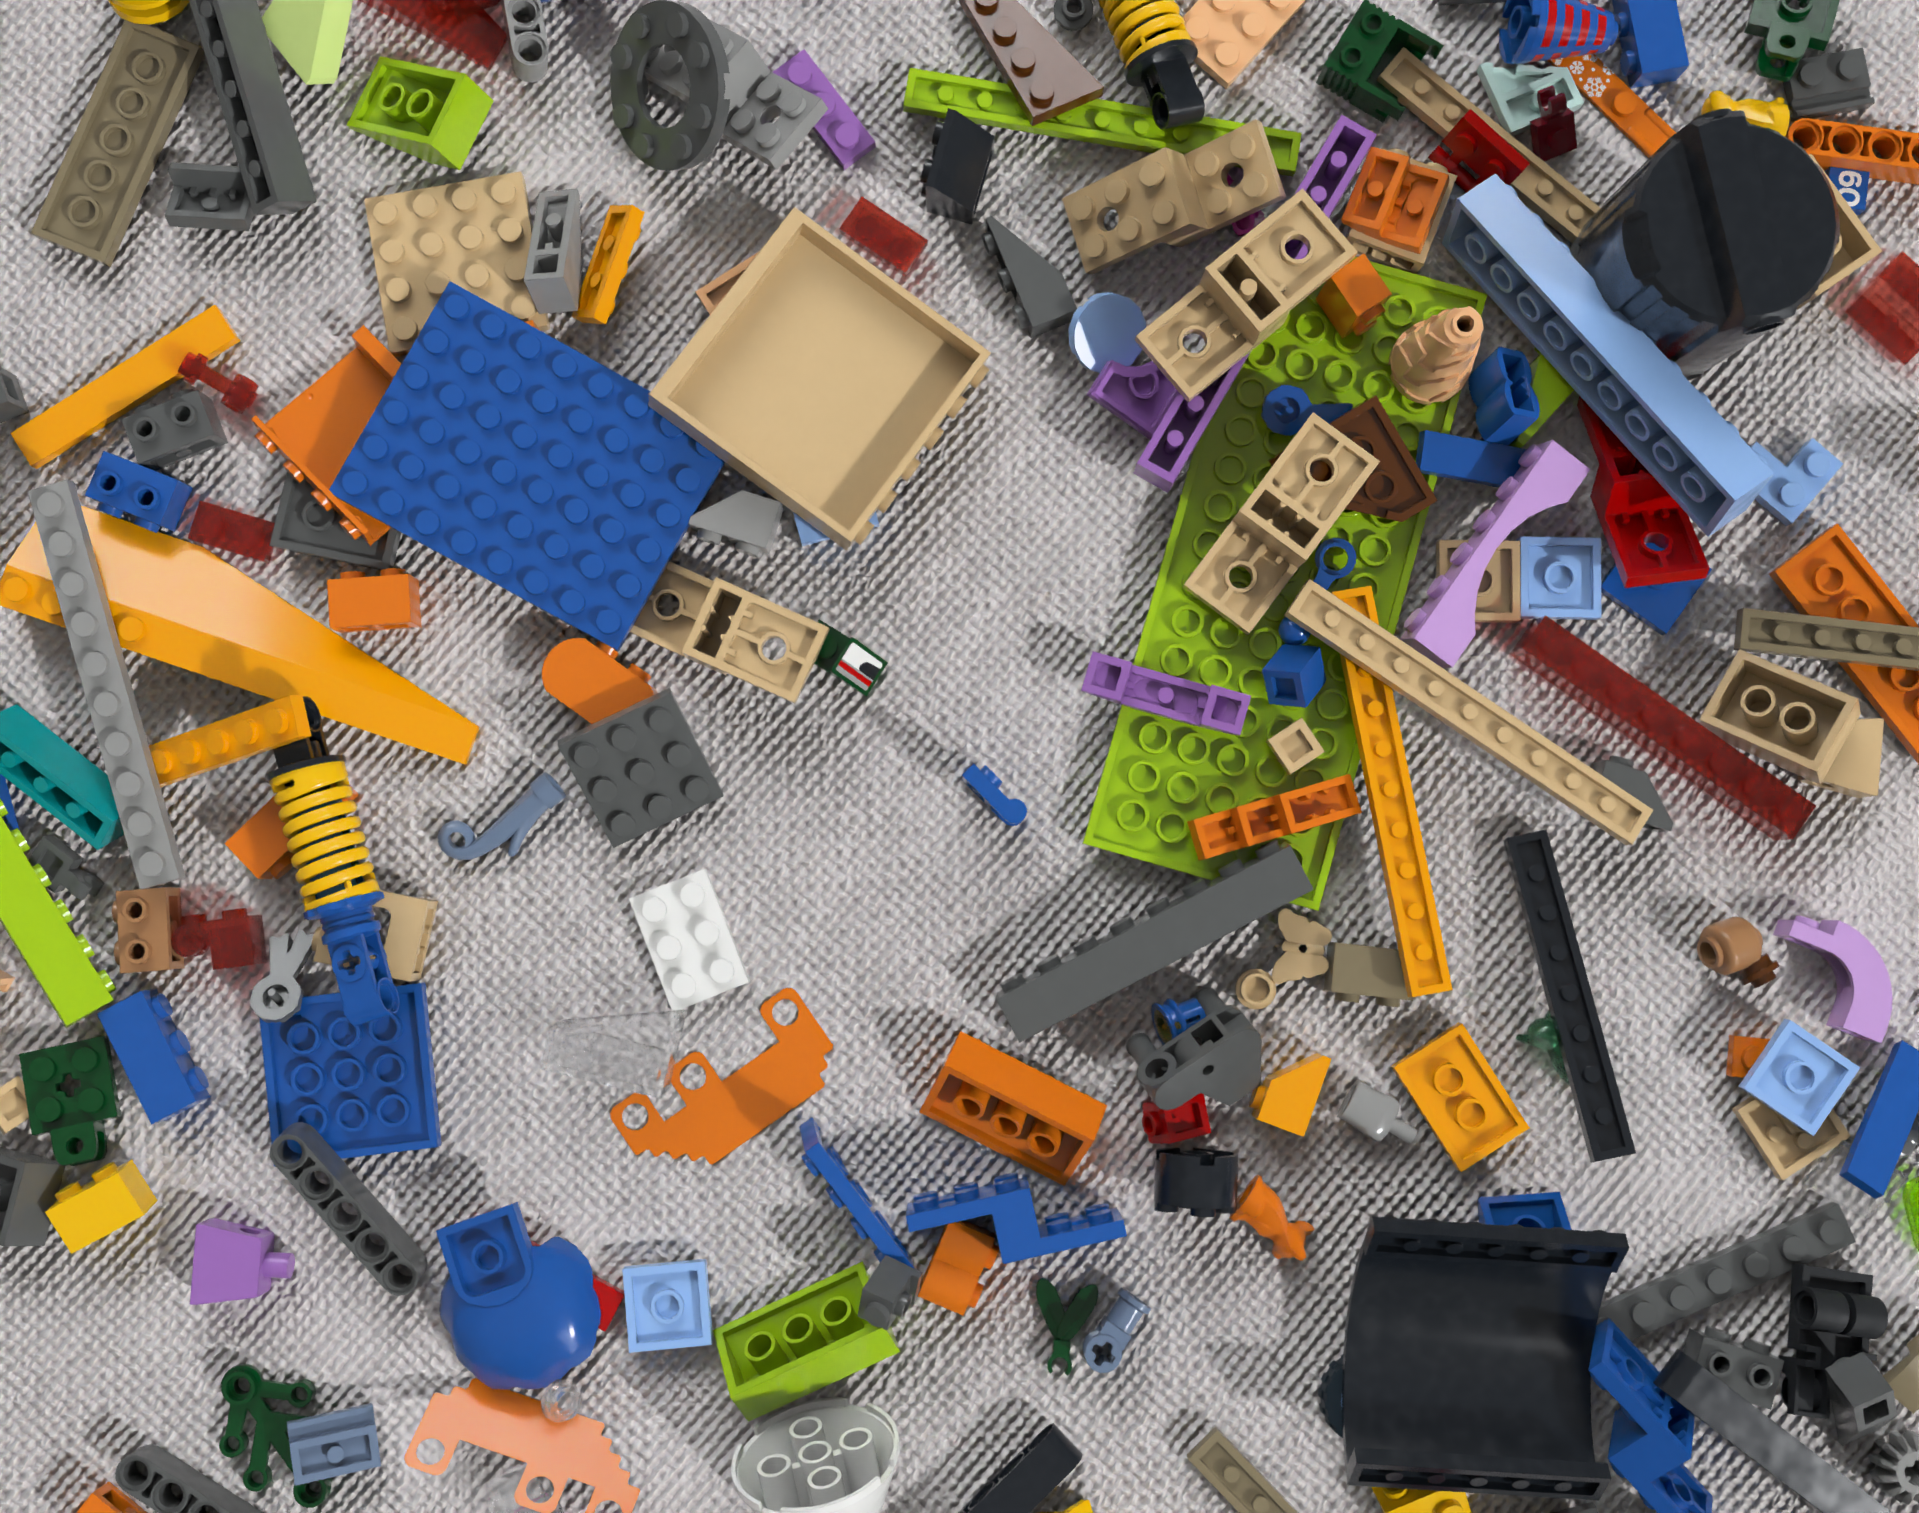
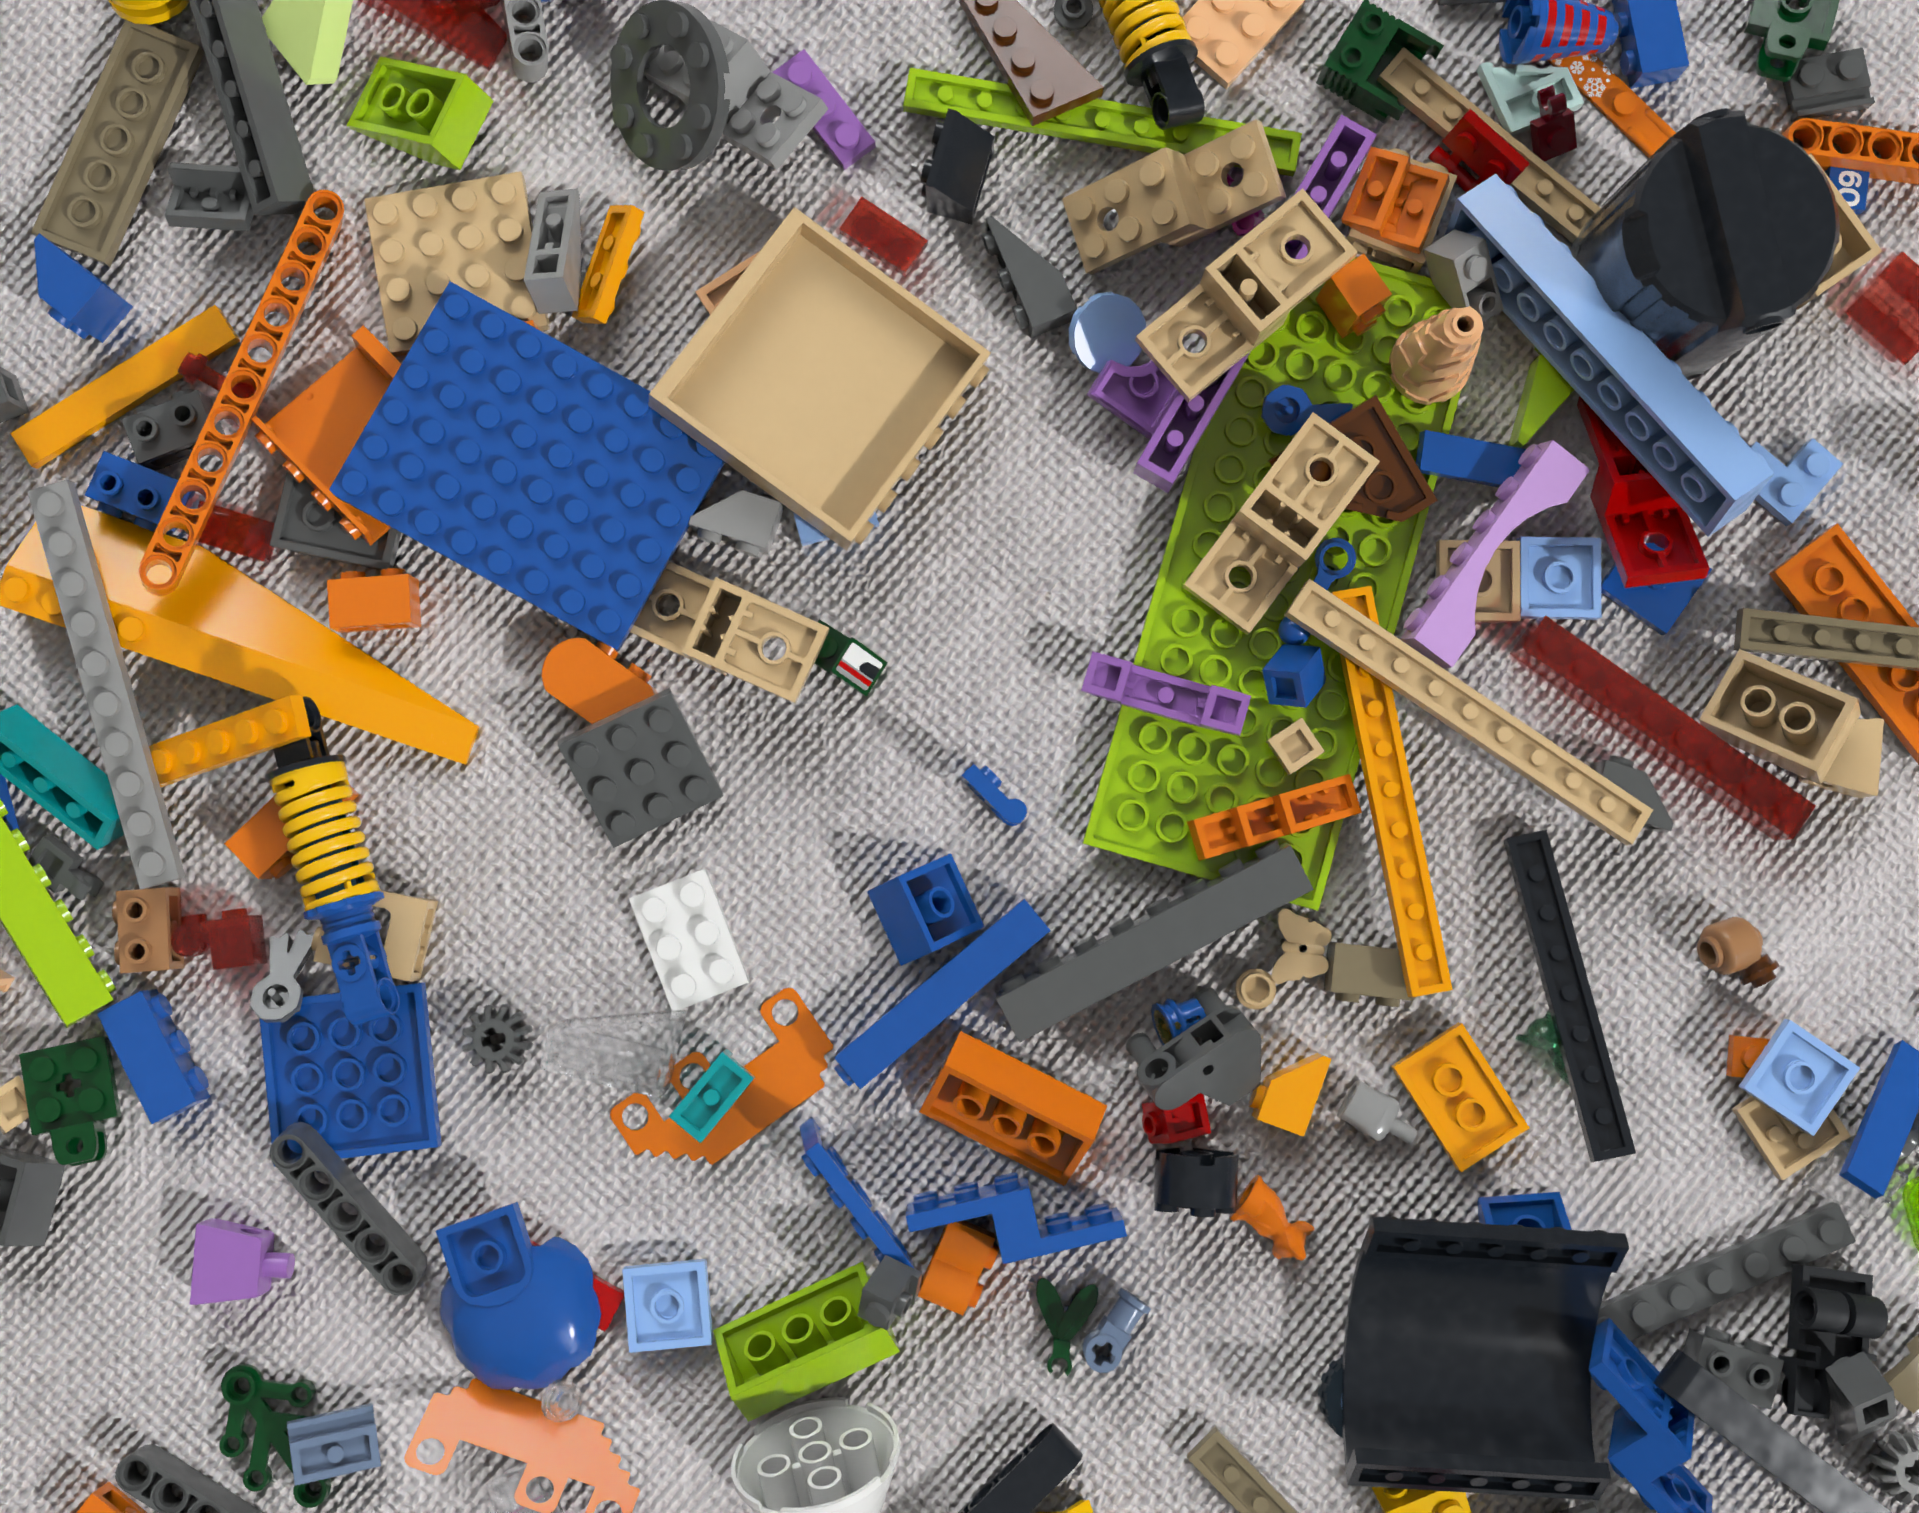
yellow brick [45,1159,158,1254] -> none
sand blue plant [438,772,566,860] -> none
blue brick [1468,347,1540,445] -> none
yellow animal [1701,91,1790,137] -> none
lavender arch [1773,915,1892,1043] -> none
none -> blue slope [34,233,133,343]
none -> orange beam [138,189,344,596]
none -> dark grey gear [462,1004,533,1074]
none -> teal panel [669,1049,755,1143]
none -> blue brick [834,899,1051,1089]
none -> blue slope [867,853,985,966]
none -> light grey slope [1423,229,1504,323]

